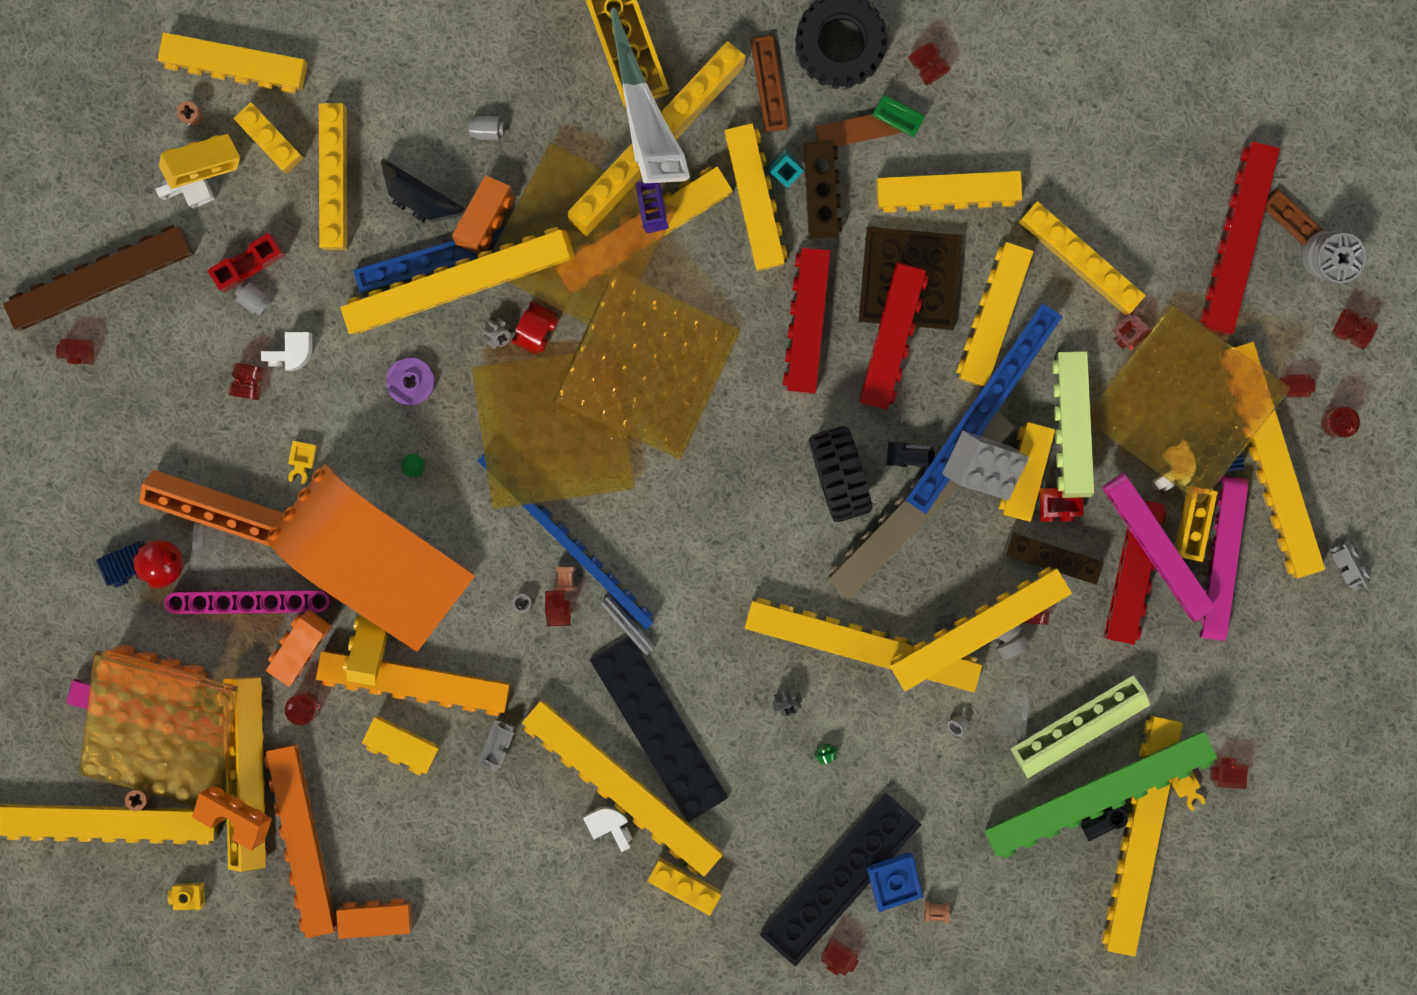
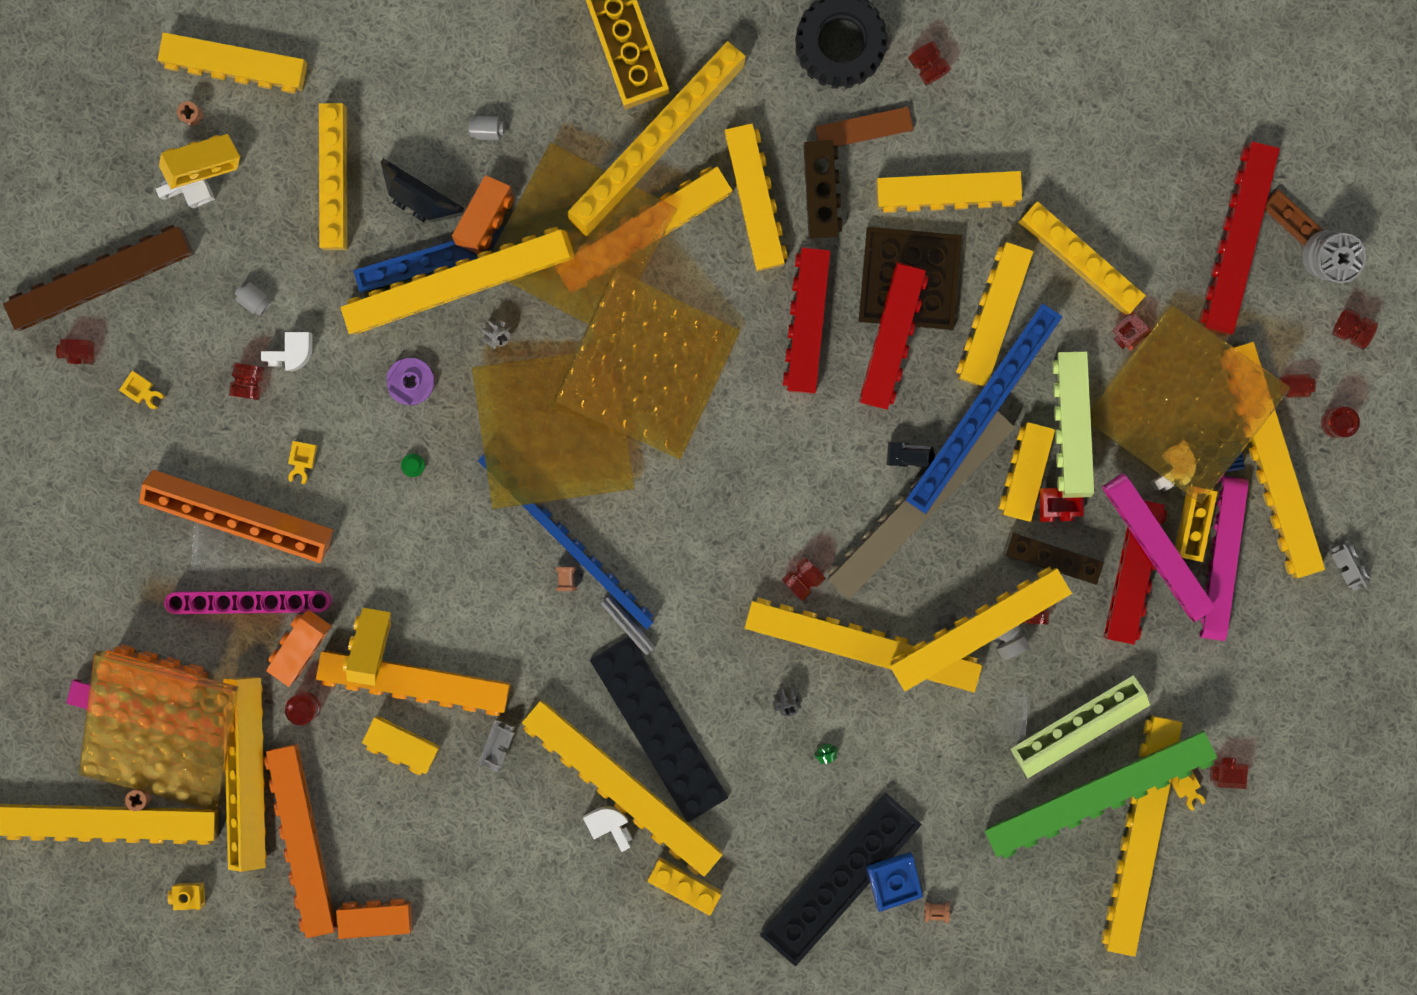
dark blue brick [96,541,145,588] -> none
red cylinder [133,539,184,589] -> none
orange arch [192,785,272,851] -> none
red arch [207,233,286,293] -> none
yellow brick [233,102,304,174] -> none
orange panel [266,464,475,652] -> none
red cylinder [511,301,559,355] -> none
light grey hinge [513,594,533,614] -> none
clear red brick [545,590,571,627] -> none
white plate [610,7,690,183] -> none
dark purple slope [635,181,669,233] -> none
dark orange tile [750,34,789,133] -> none
teal brick [769,148,804,188] -> none
black tyre [809,426,873,522] -> none
clear red brick [820,937,859,976] -> none
green tile [872,94,925,138] -> none
light grey brick [942,431,1029,500] -> none
light grey hinge [947,715,969,736] -> none
black piece [1080,806,1128,841] -> none
none -> yellow plate [119,371,165,410]
none -> clear red wheel [781,557,826,602]

